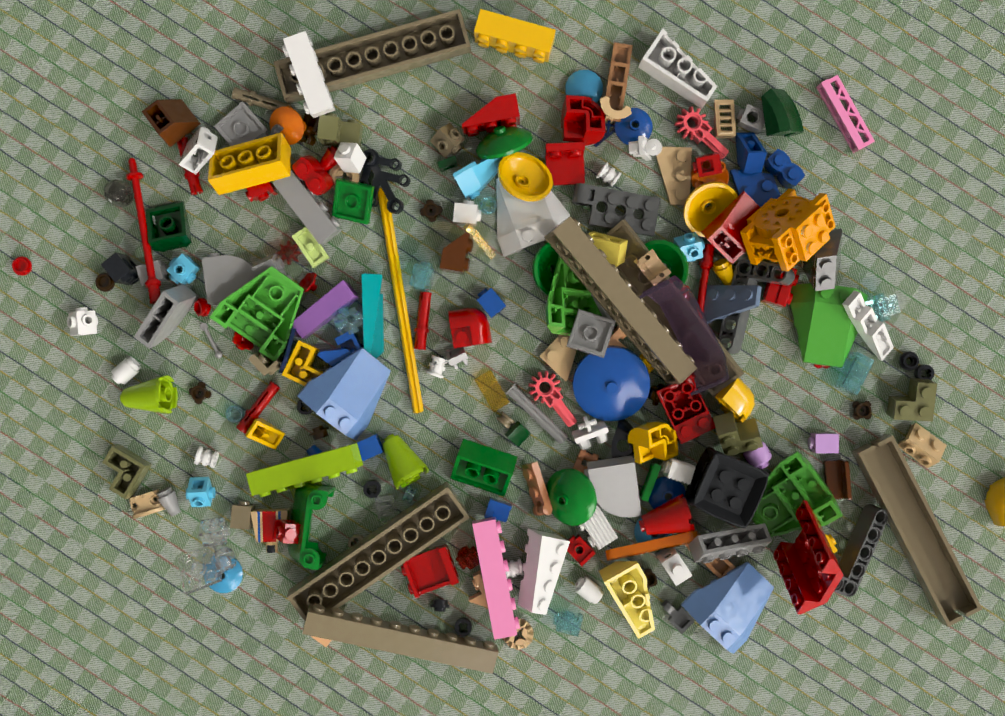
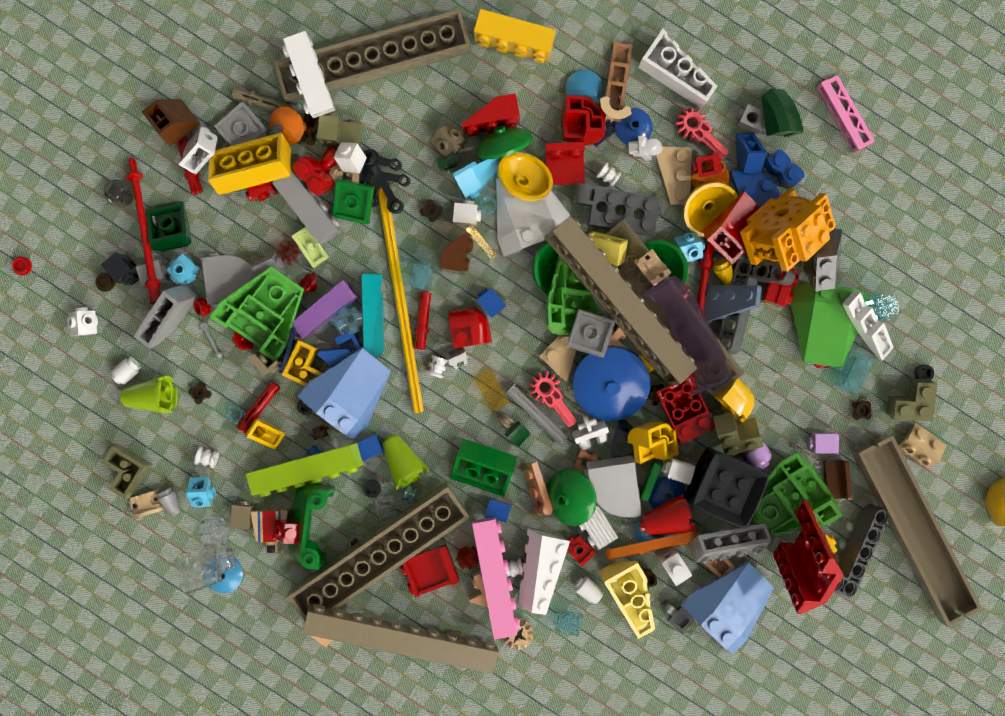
black plate [430,599,450,612] -> none
black bush [455,617,472,637] -> none
tan slope [714,100,736,139] -> none
black plate [899,351,919,371] -> none

